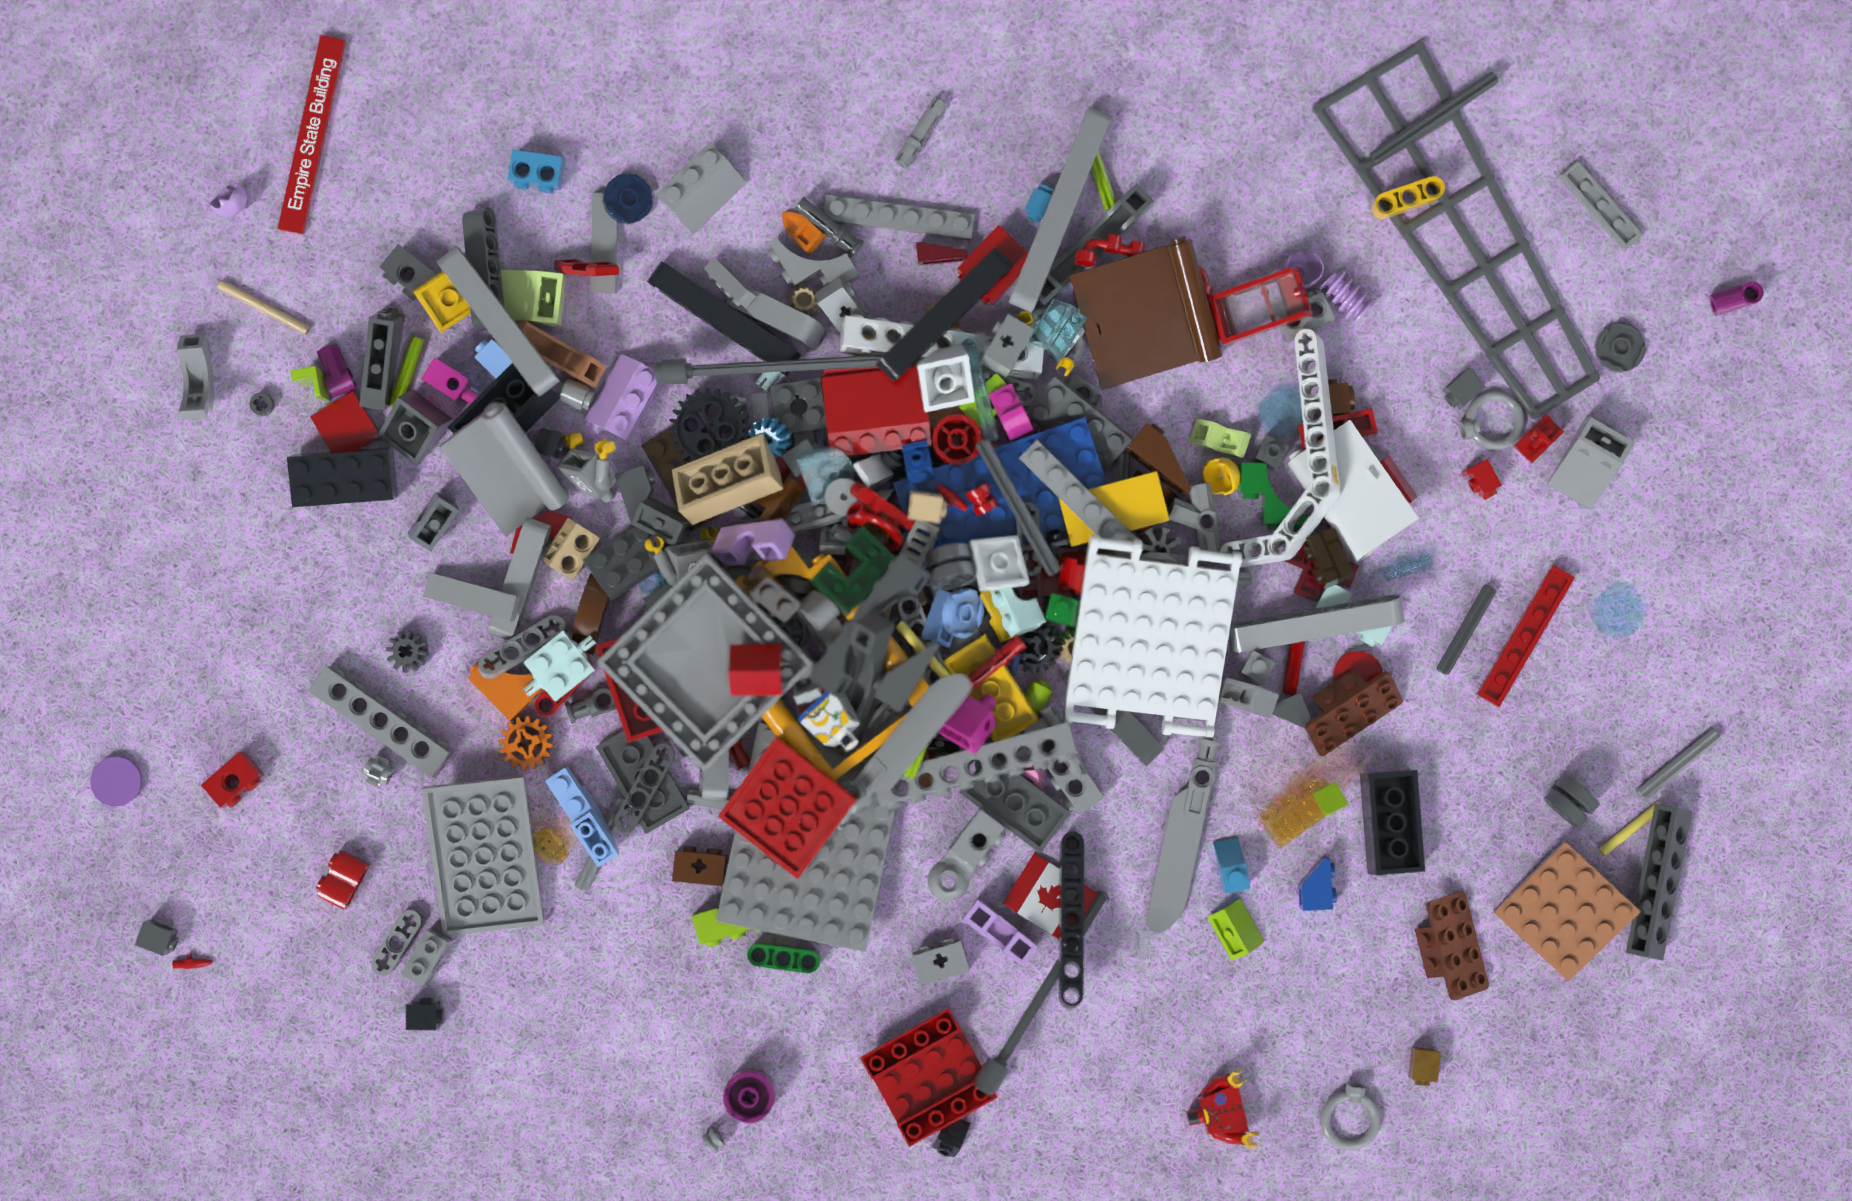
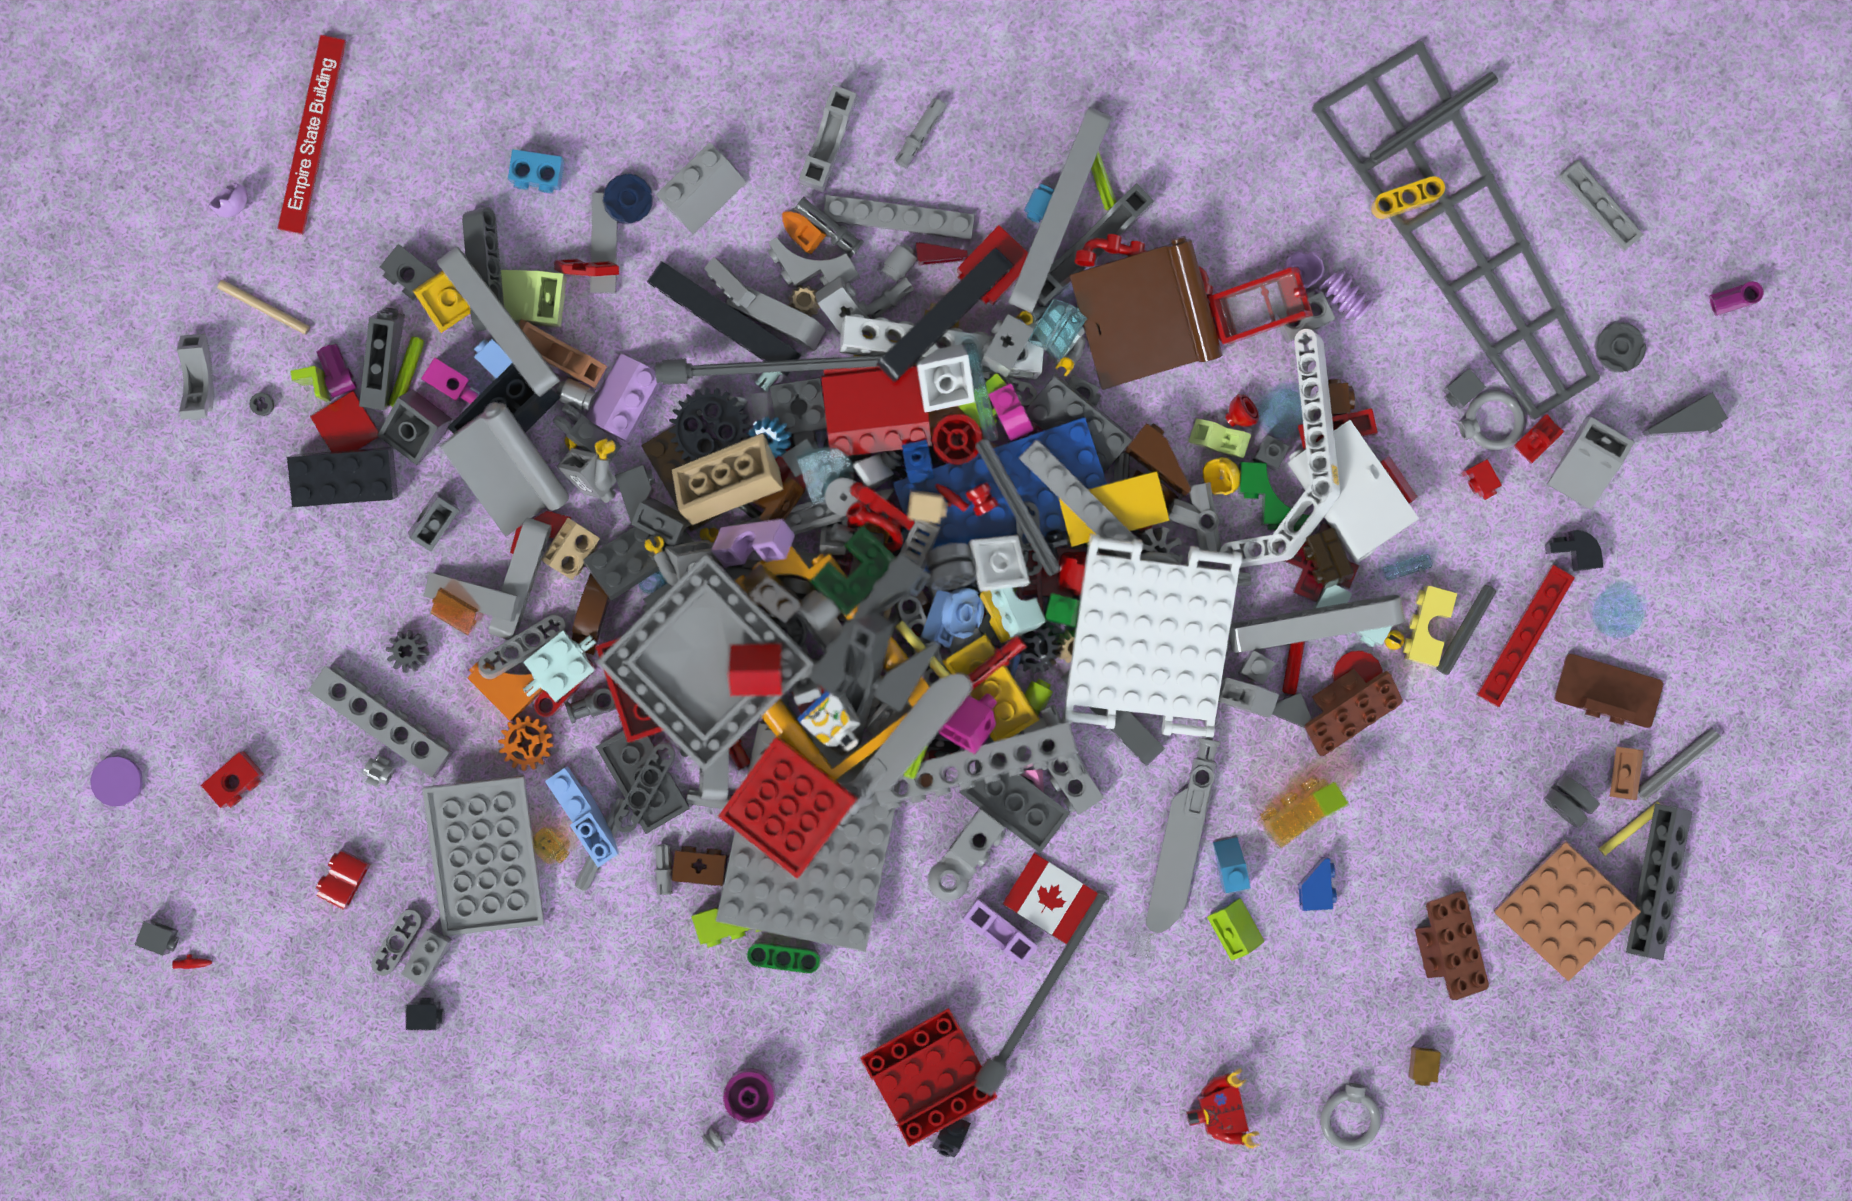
black bracket [535,428,567,459] -> none
light grey brick [912,937,970,985] -> none
black beam [1058,831,1084,1009] -> none
black brick [1360,770,1425,876] -> none
none -> clear orange piece [431,587,478,636]
none -> dark grey hinge [553,404,622,463]
none -> light grey axle [654,844,673,895]
none -> light grey arch [799,85,857,193]
none -> light grey pin [868,277,915,319]
none -> light grey brick [881,243,917,282]
none -> red brick [1225,393,1259,427]
none -> yellow hinge [1384,630,1405,650]
none -> light yellow arch [1403,585,1457,667]
none -> black brick [1545,530,1604,572]
none -> copper bracket [1554,654,1664,728]
none -> nougat plate [1610,747,1644,800]
none -> dark grey slope [1642,392,1728,436]

